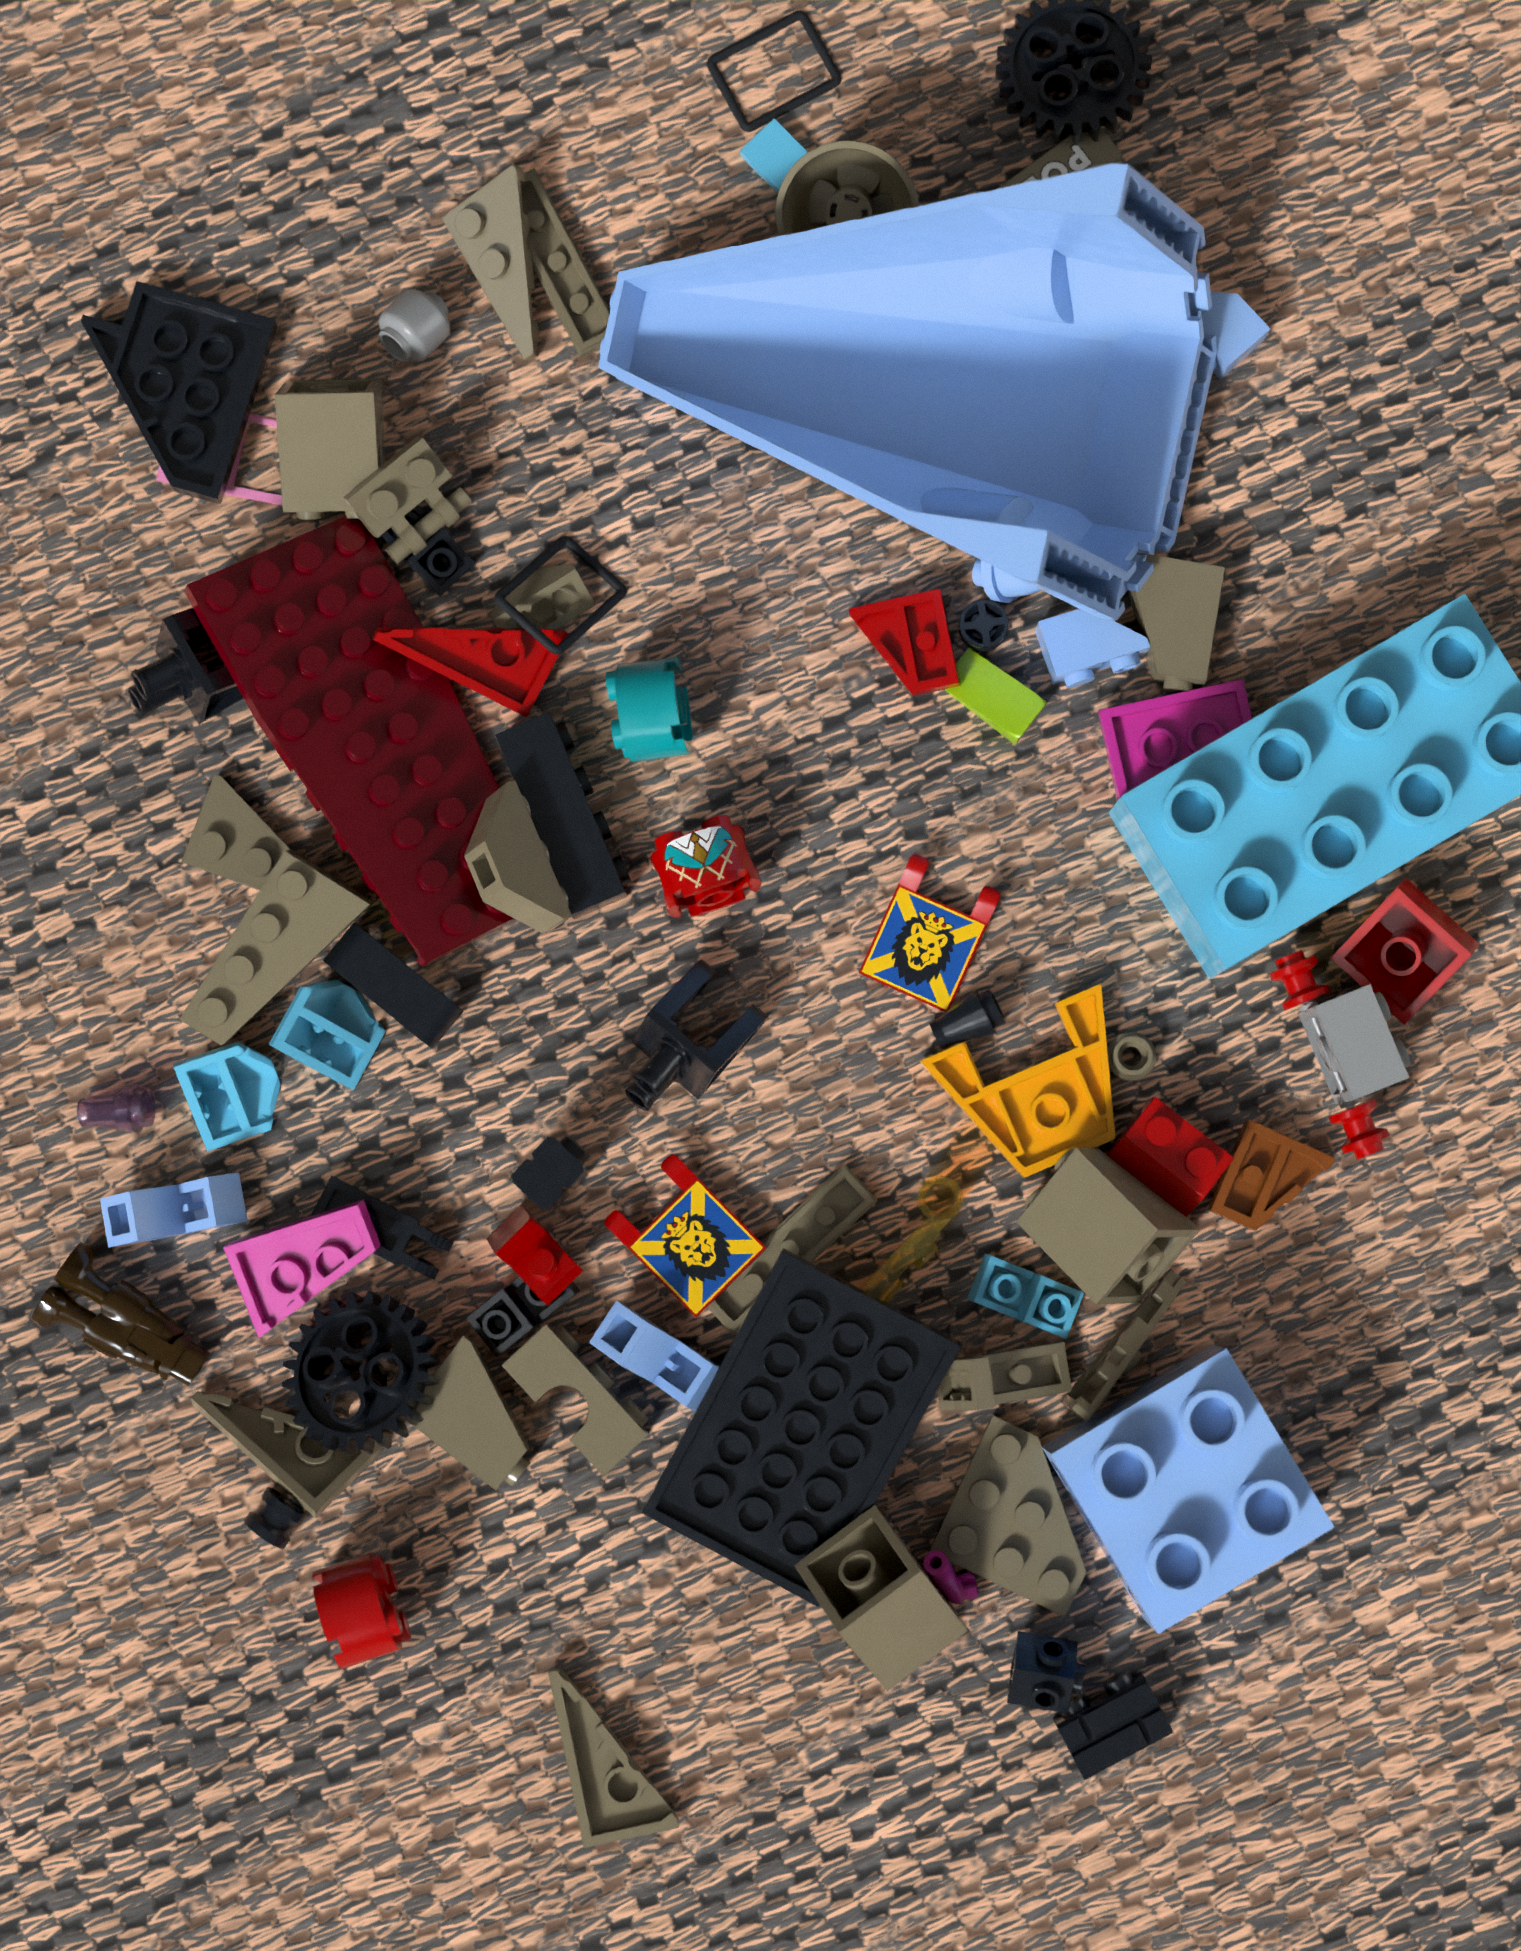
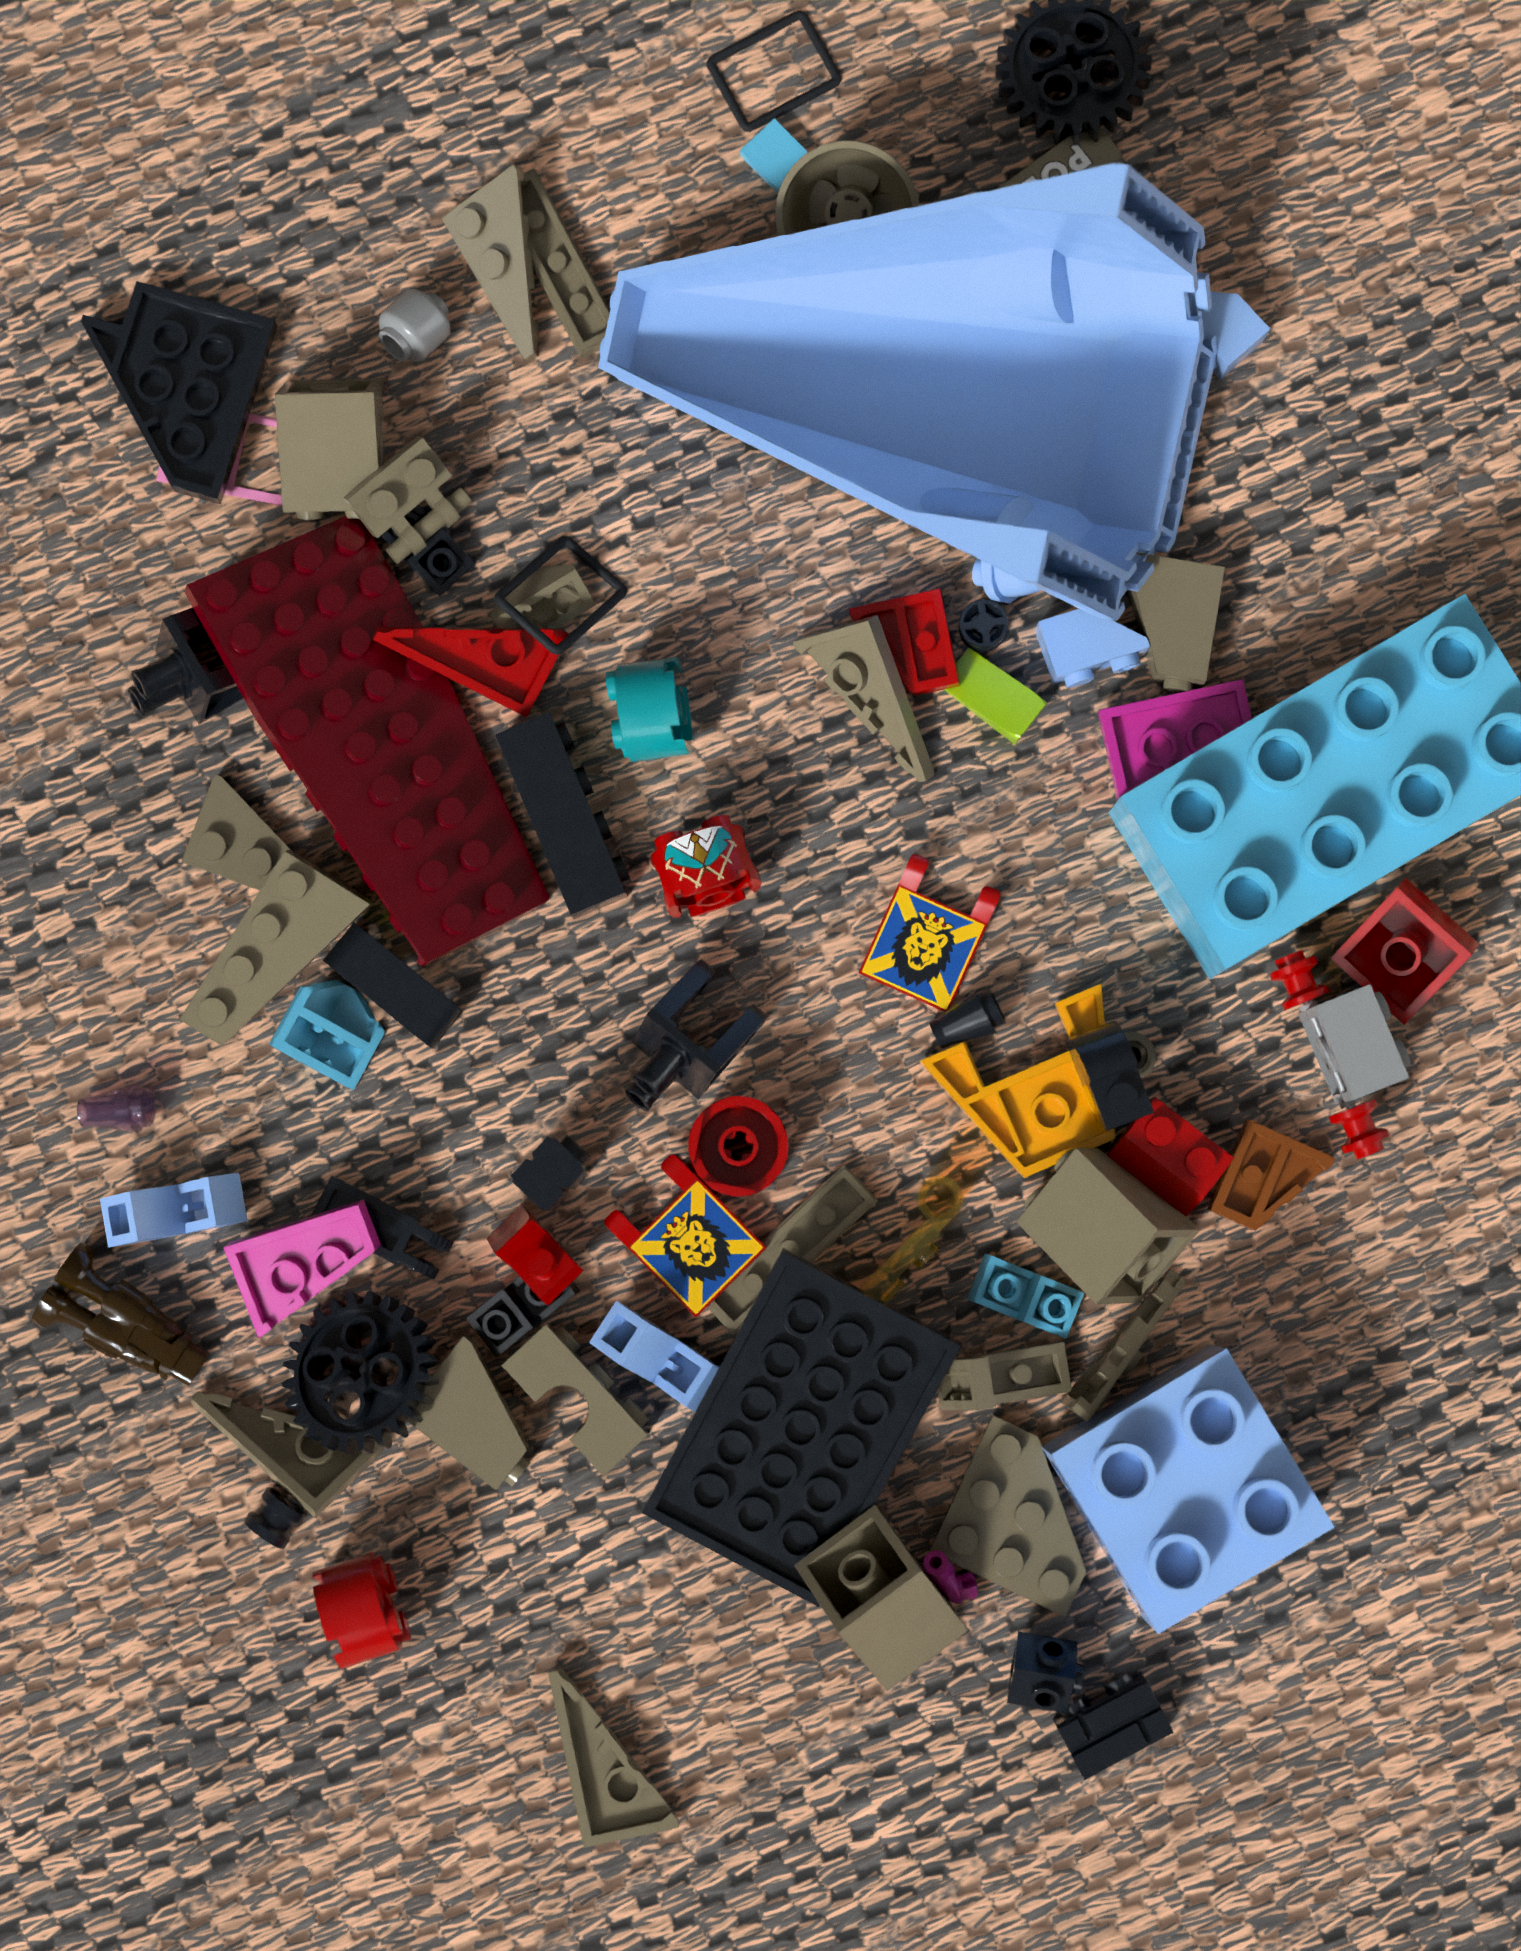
medium azure slope [173,1042,281,1152] -> none
dark tan slope [464,780,572,934] -> none
none -> red brick [688,1096,788,1197]
none -> dark tan wing [793,615,935,783]
none -> black brick [1065,1021,1155,1131]

